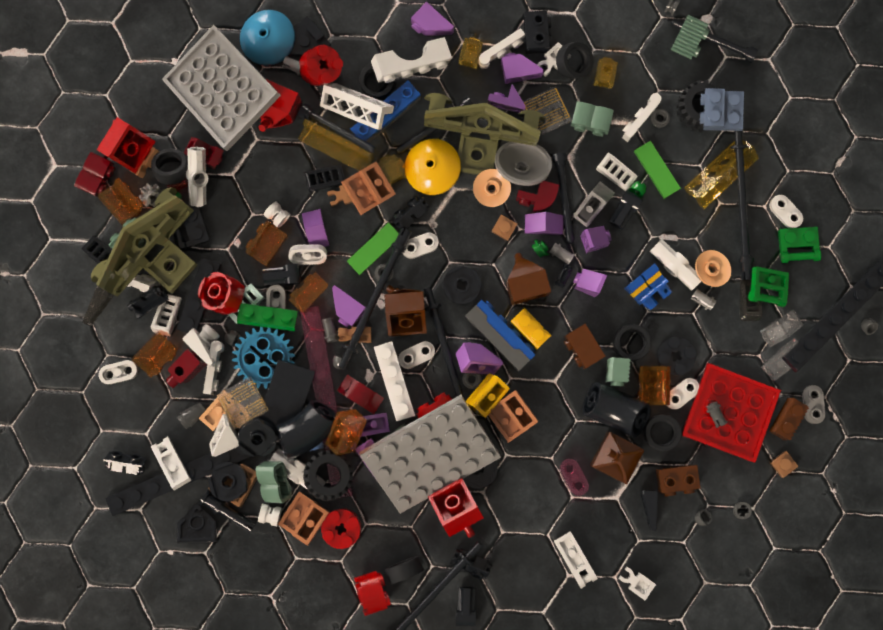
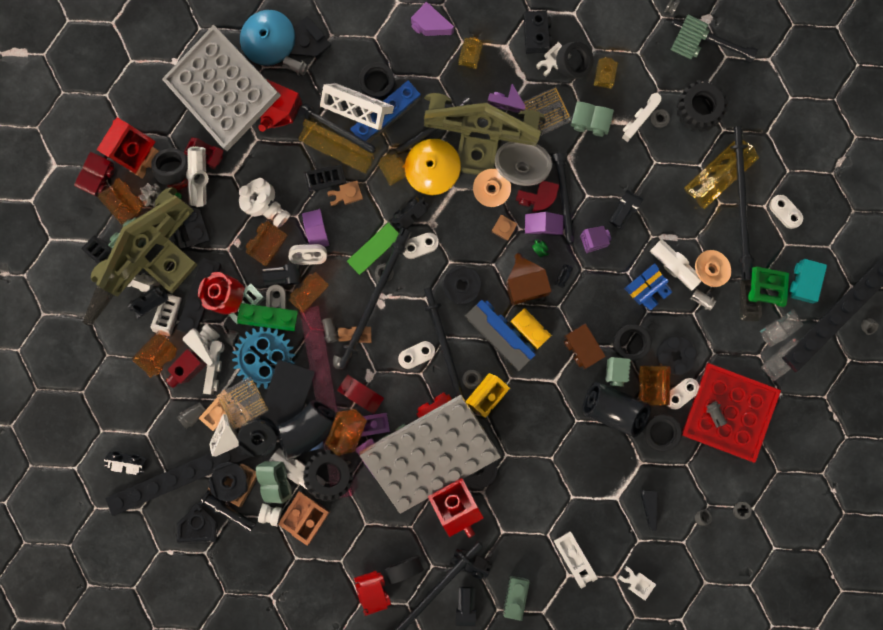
white plate [99,360,138,385] -> none
white plate [151,436,191,491] -> none
red brick [299,44,343,86] -> none
red brick [321,508,362,549] -> none
medium lavender slope [332,285,366,327] -> none
nougat brick [341,161,396,215] -> none
white arch [371,37,452,83] -> none
white arch [374,342,415,422] -> none
reddish brown piece [384,285,427,337] -> none
medium lavender slope [456,342,503,375] -> none
white plate [479,28,525,69] -> none
nougat brick [488,390,539,443] -> none
medium lavender slope [501,53,543,84] -> none
light grey pin [550,243,575,265] -> none
clear pink plate [560,459,589,496] -> none
flat silver slope [573,181,615,227] -> none
medium lavender slope [573,269,607,297] -> none
reddish brown piece [590,432,644,484] -> none
white slope [596,152,638,191] -> none
green hinge [629,181,647,197] -> none
bright green tile [634,141,681,199] -> none
reddish brown brick [656,465,700,496] -> none
sand blue plate [700,88,744,131] -> none
reddish brown brick [769,398,809,440] -> none
medium nougat plate [770,451,798,478] -> none
green plate [778,227,821,263] -> none
light grey plate [802,385,825,424] -> none
none -> white plate [239,178,275,217]
none -> sand green brick [502,576,530,621]
none -> teal brick [790,259,827,304]

